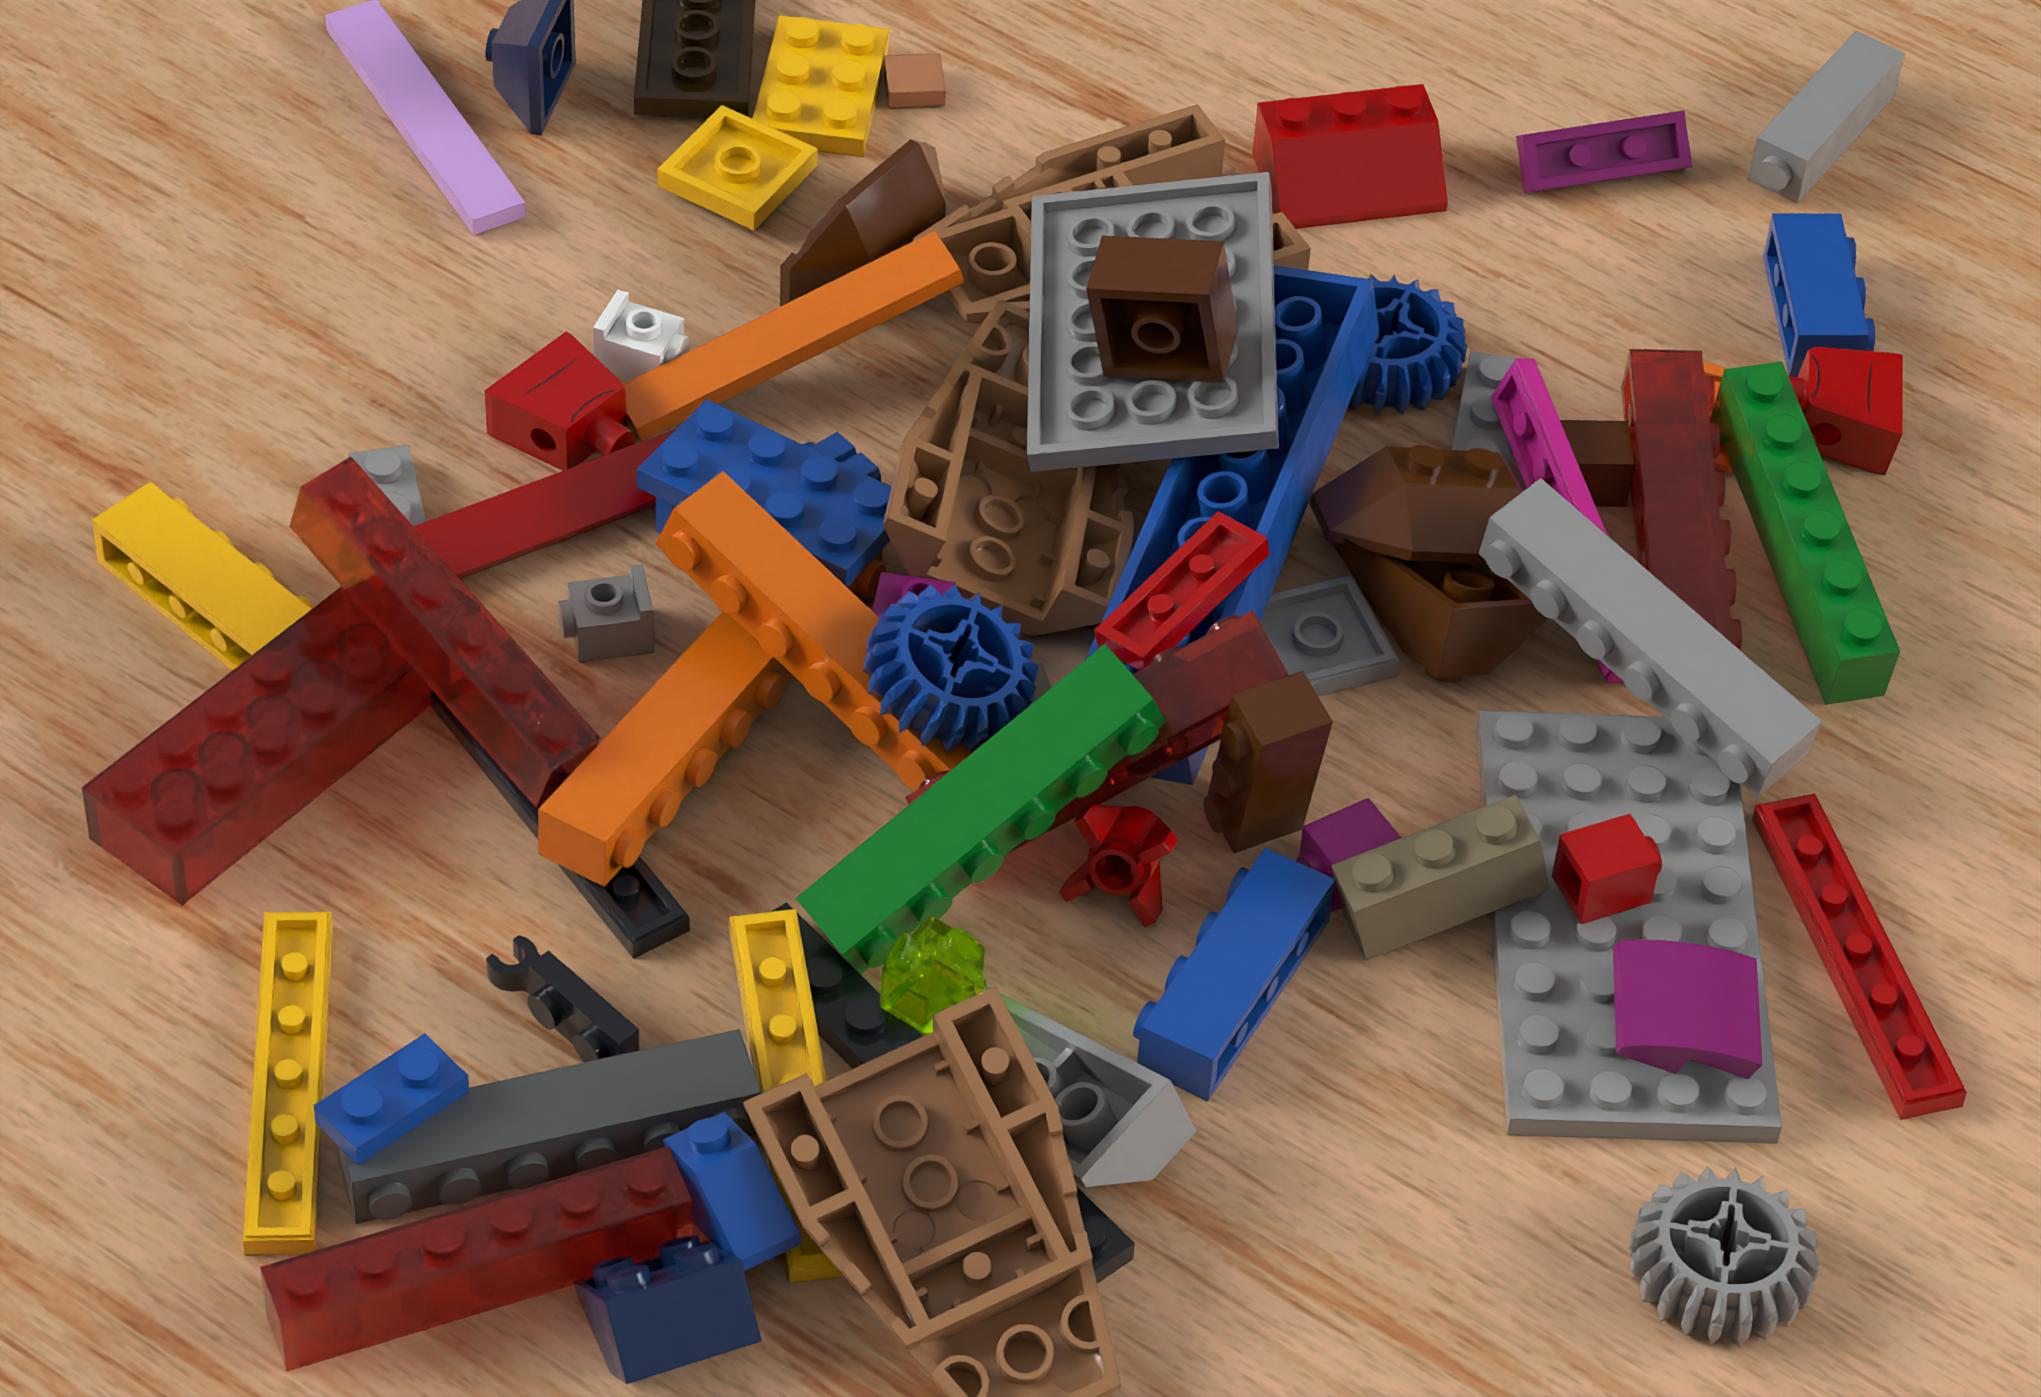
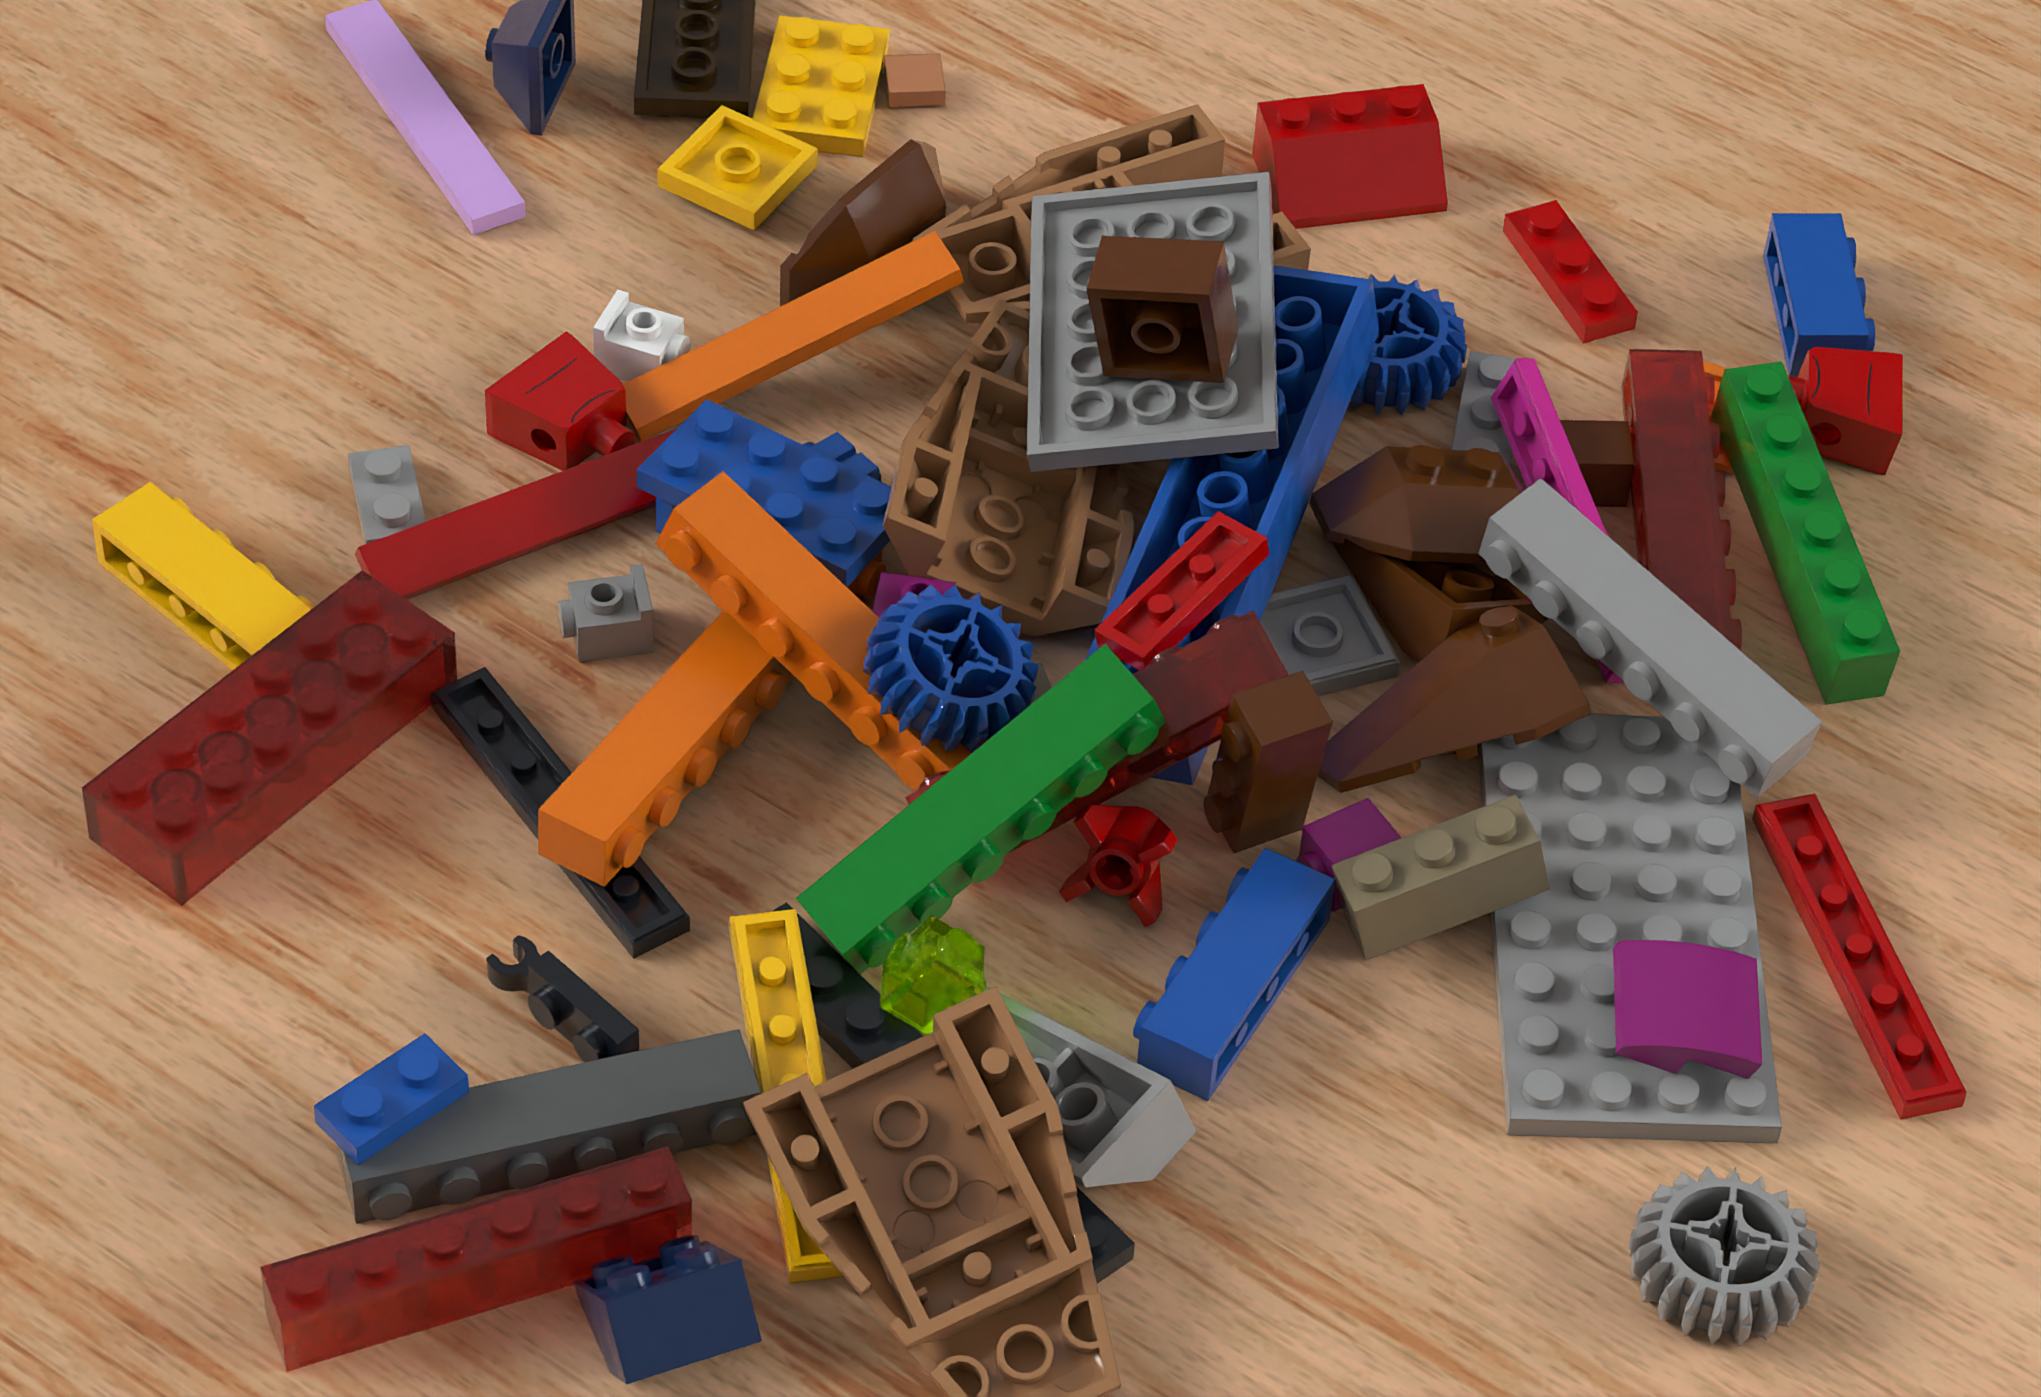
yellow tile [243,912,333,1255] -> none
clear red brick [289,456,601,807] -> none
blue slope [663,1112,802,1271] -> none
magenta plate [1516,110,1693,193] -> none
red brick [1551,814,1662,924] -> none
light grey brick [1748,31,1905,203] -> none
none -> reddish brown wedge [1318,605,1591,793]
none -> red plate [1503,200,1638,344]

